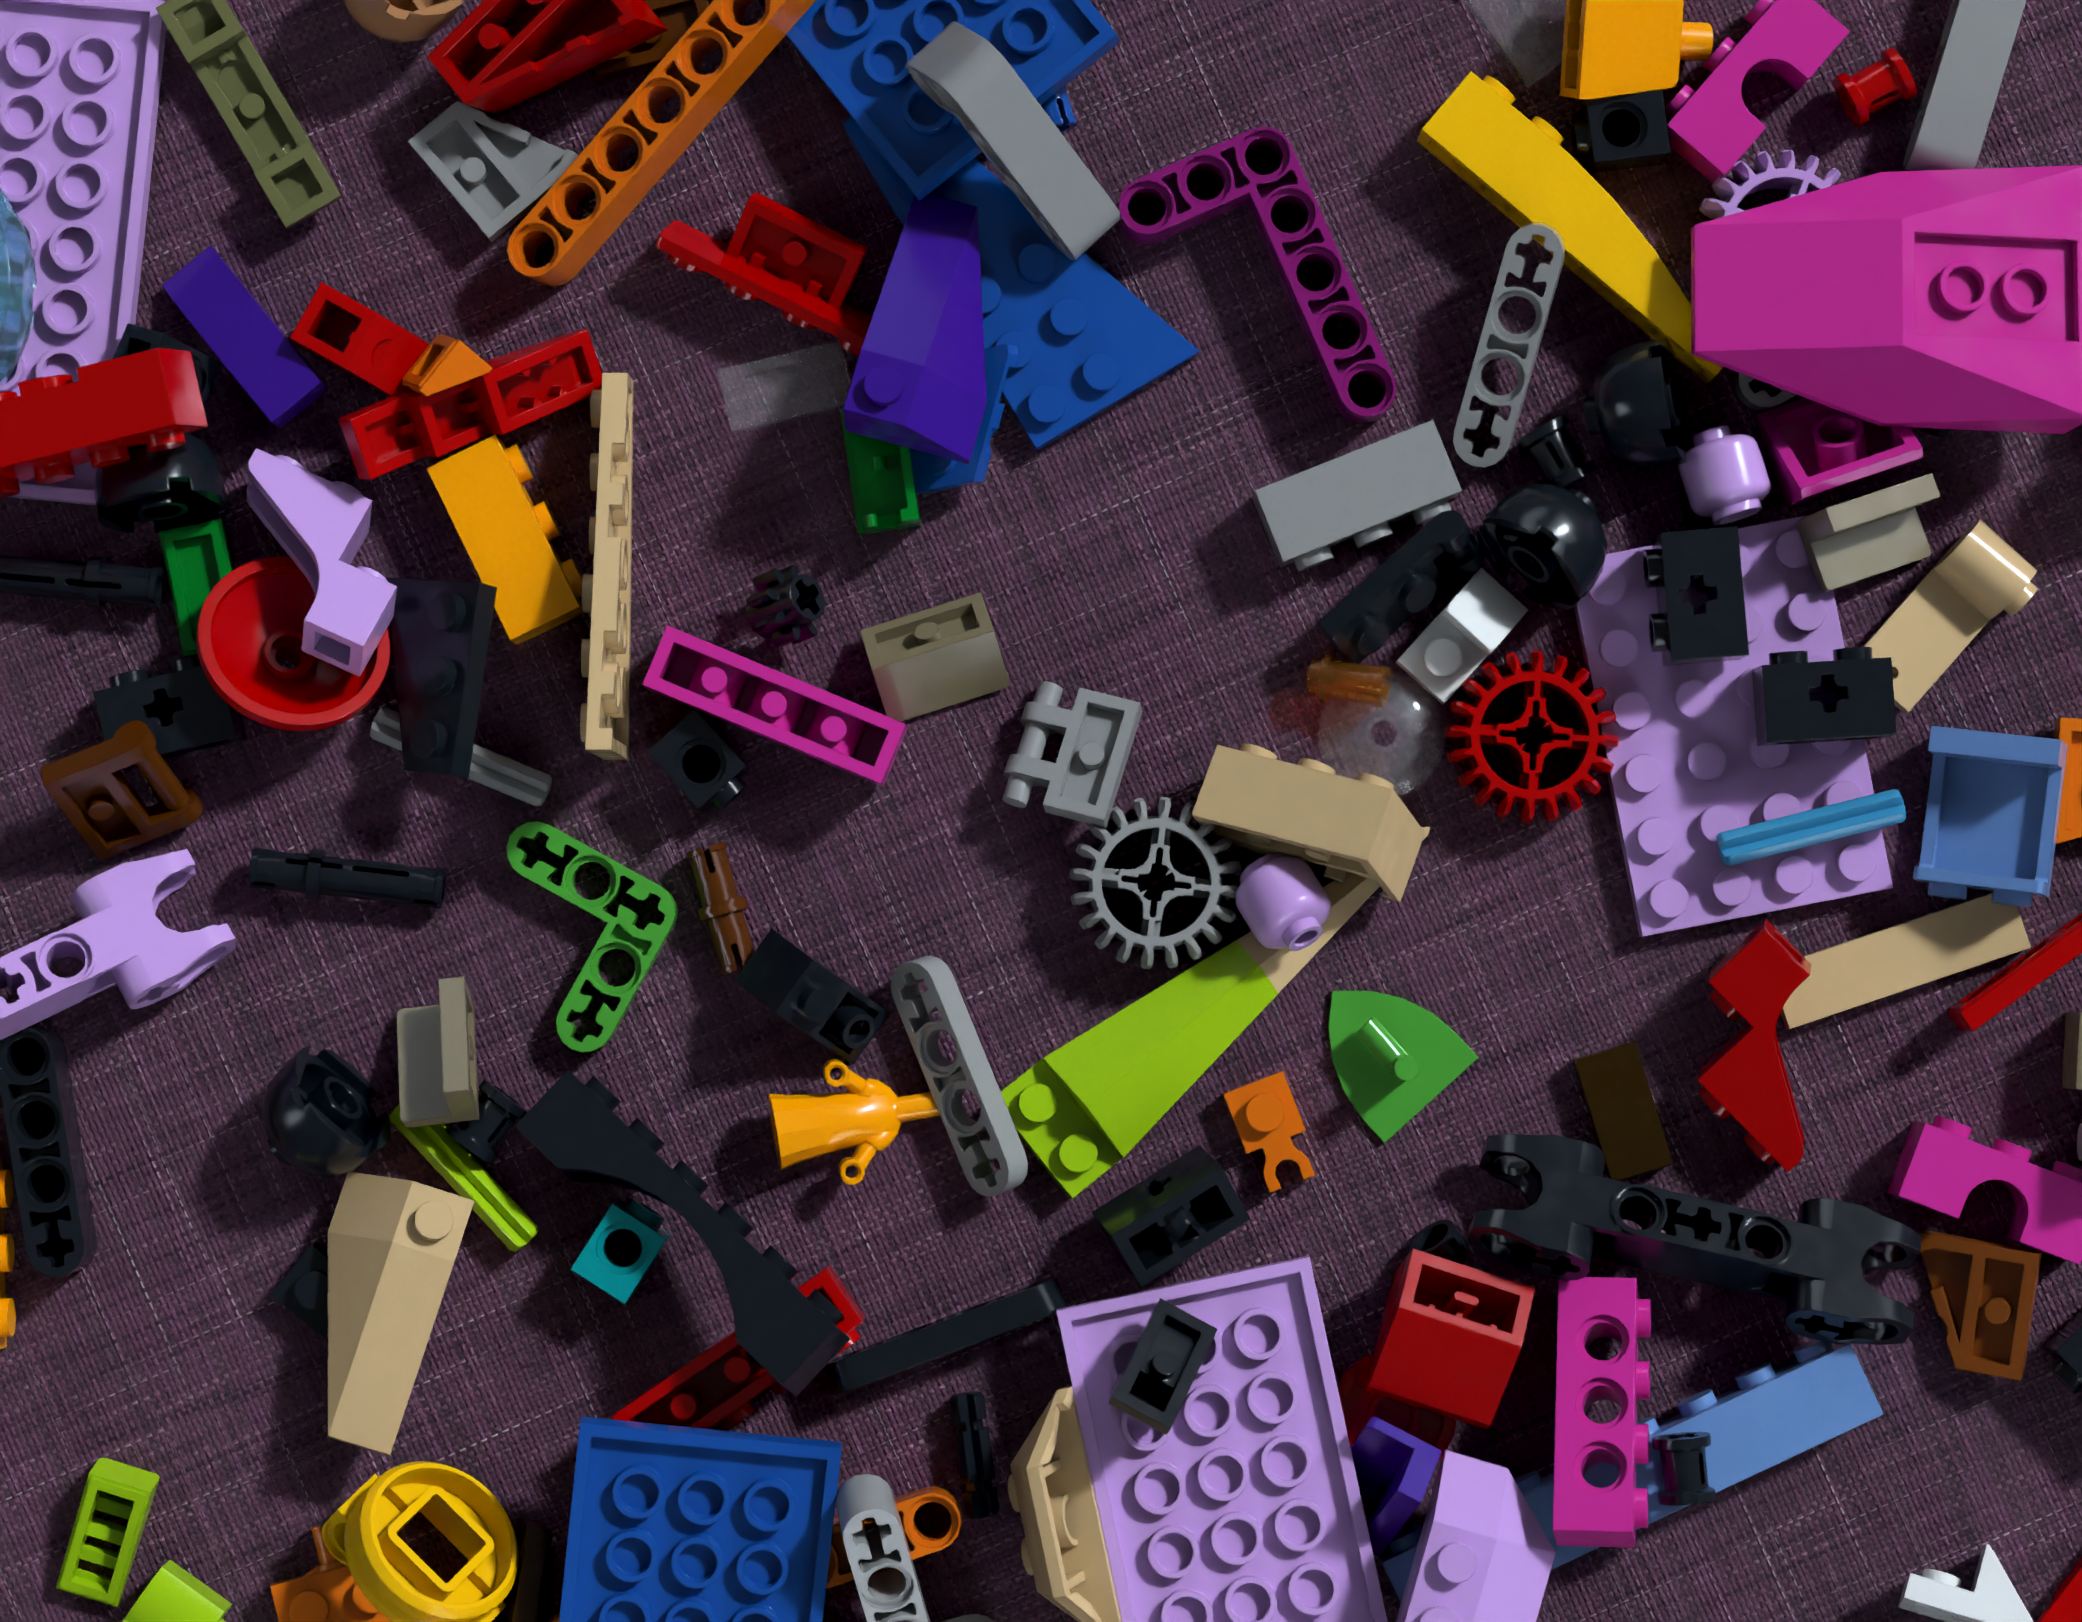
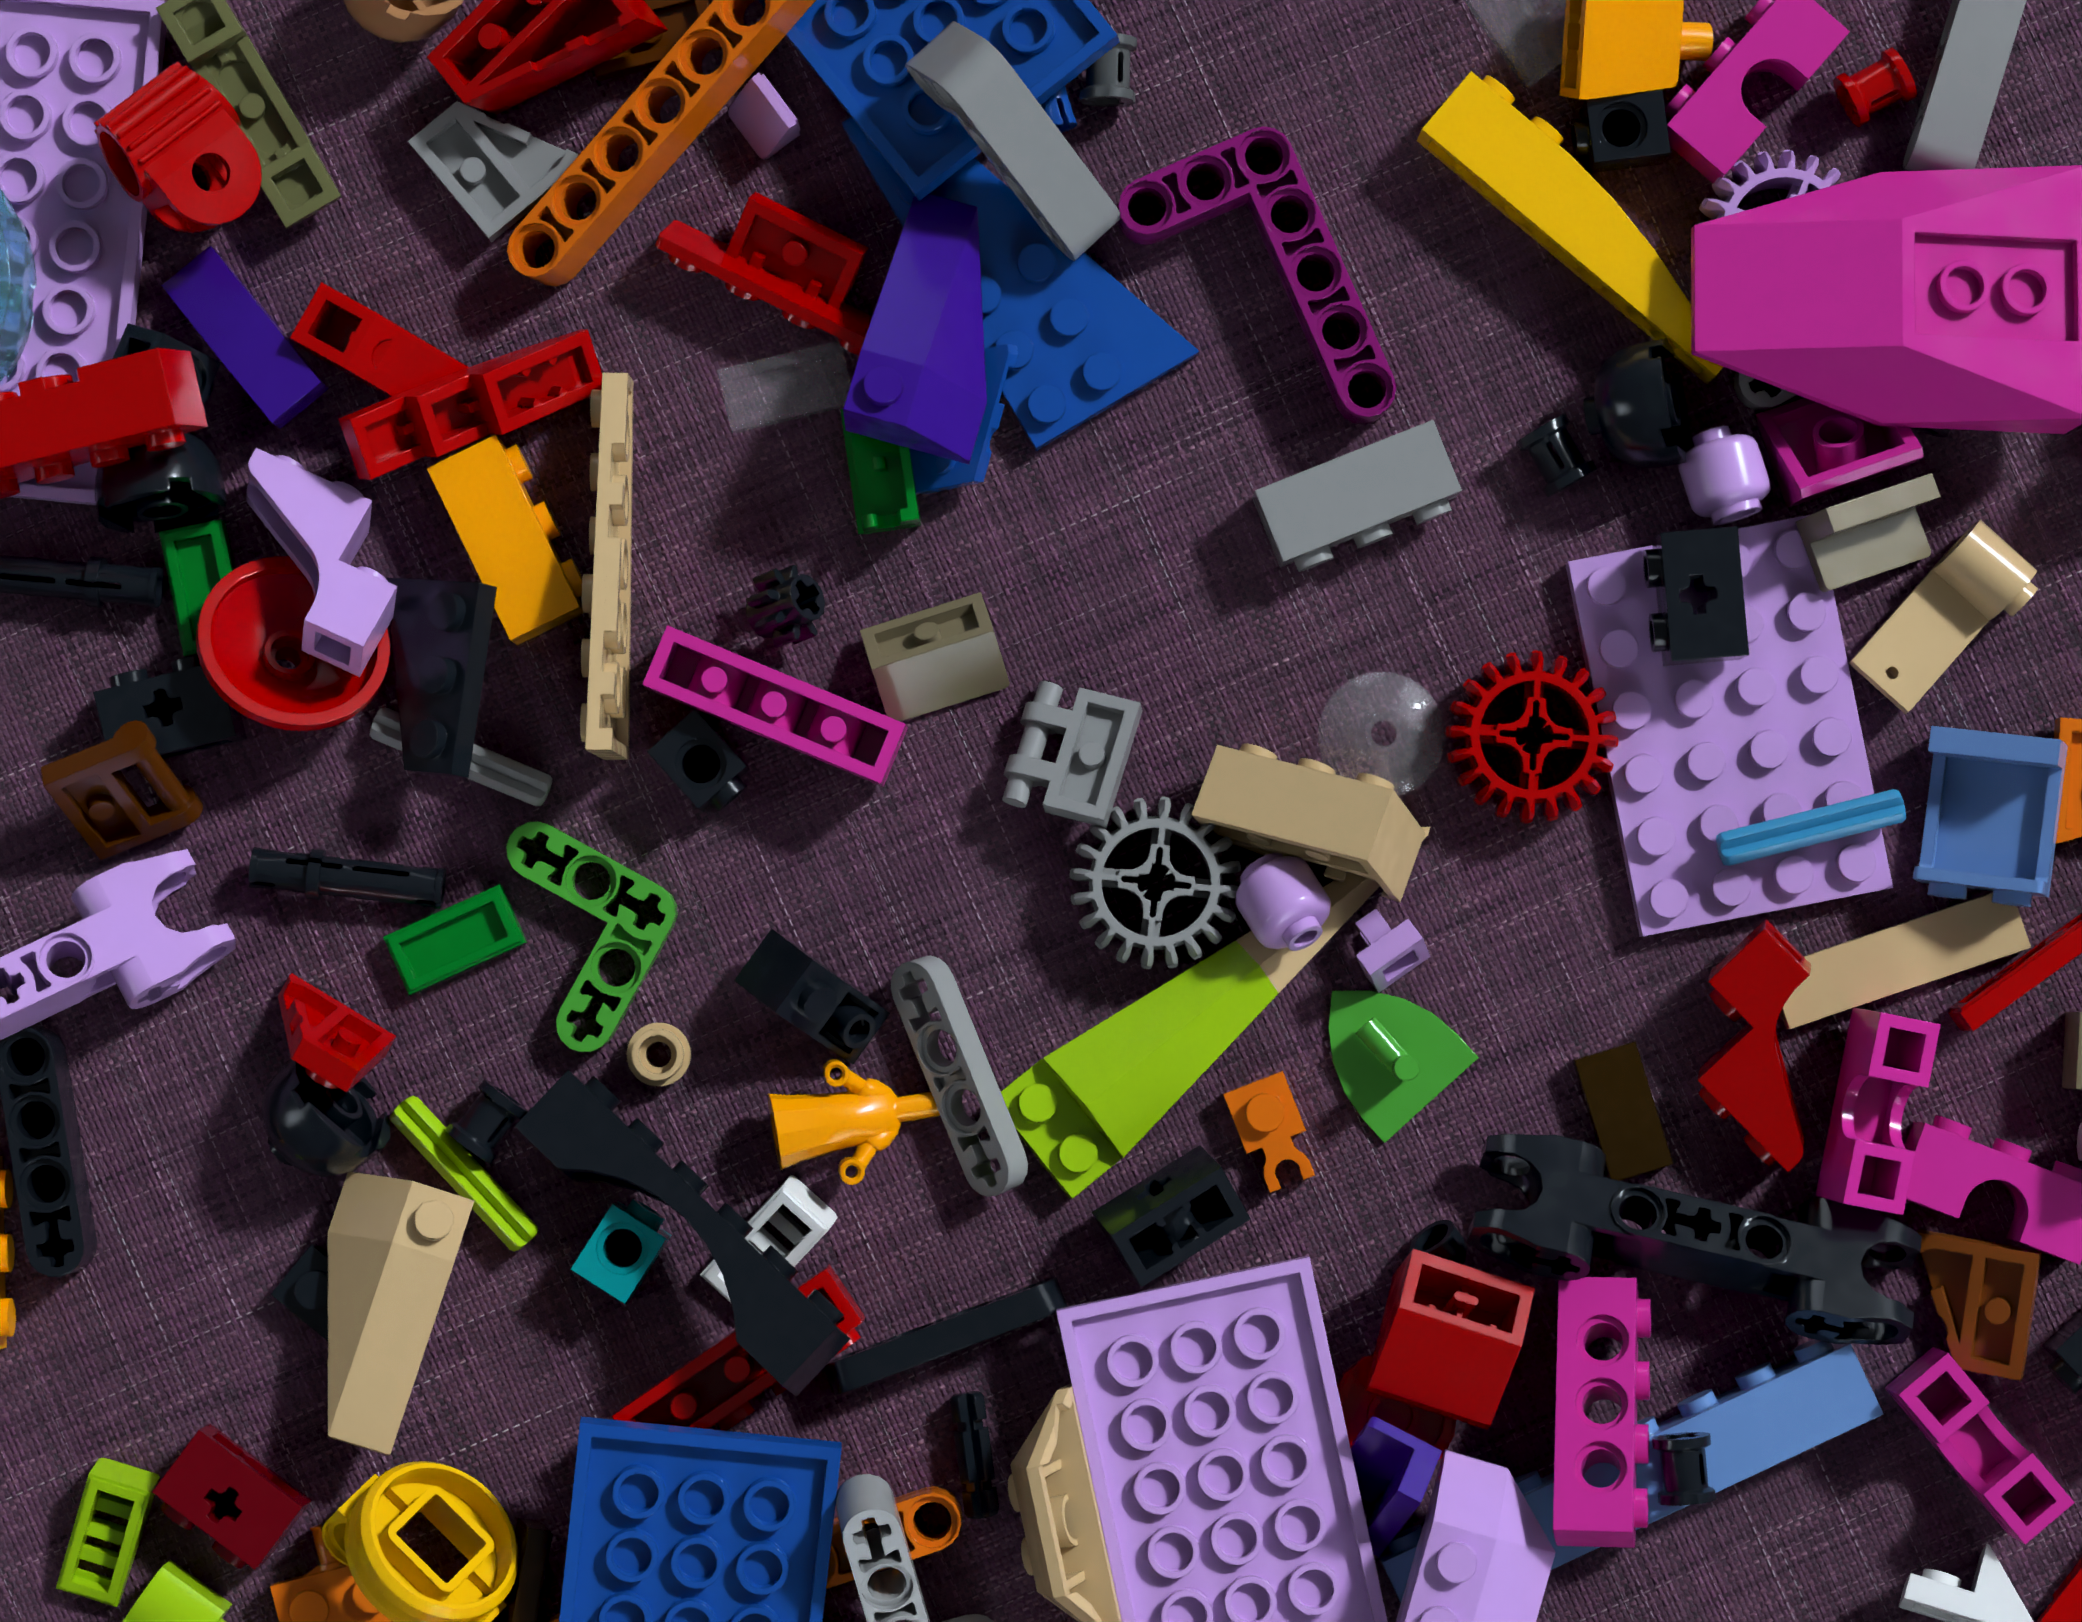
dark tan panel [397,976,479,1128] -> none
orange slope [401,334,492,396] -> none
reddish brown pin [685,842,755,976] -> none
black slope [1108,1298,1218,1435] -> none
clear orange pin [1307,653,1391,708] -> none
black plate [1317,510,1485,669] -> none
white slope [1396,568,1528,705] -> none
light grey beam [1453,223,1565,467] -> none
black cylinder [1477,484,1608,610] -> none
black brick [1752,647,1897,746] -> none
none -> red piece [94,61,262,233]
none -> dark red brick [152,1424,312,1570]
none -> red wing [278,973,396,1092]
none -> green tile [383,884,528,995]
none -> tan plate [627,1023,691,1087]
none -> white slope [700,1175,838,1303]
none -> lavender slope [728,72,800,160]
none -> dark grey bush [1079,33,1137,107]
none -> lavender tile [1355,909,1430,993]
none -> dark pink arch [1815,1007,1941,1215]
none -> dark pink arch [1885,1347,2075,1545]

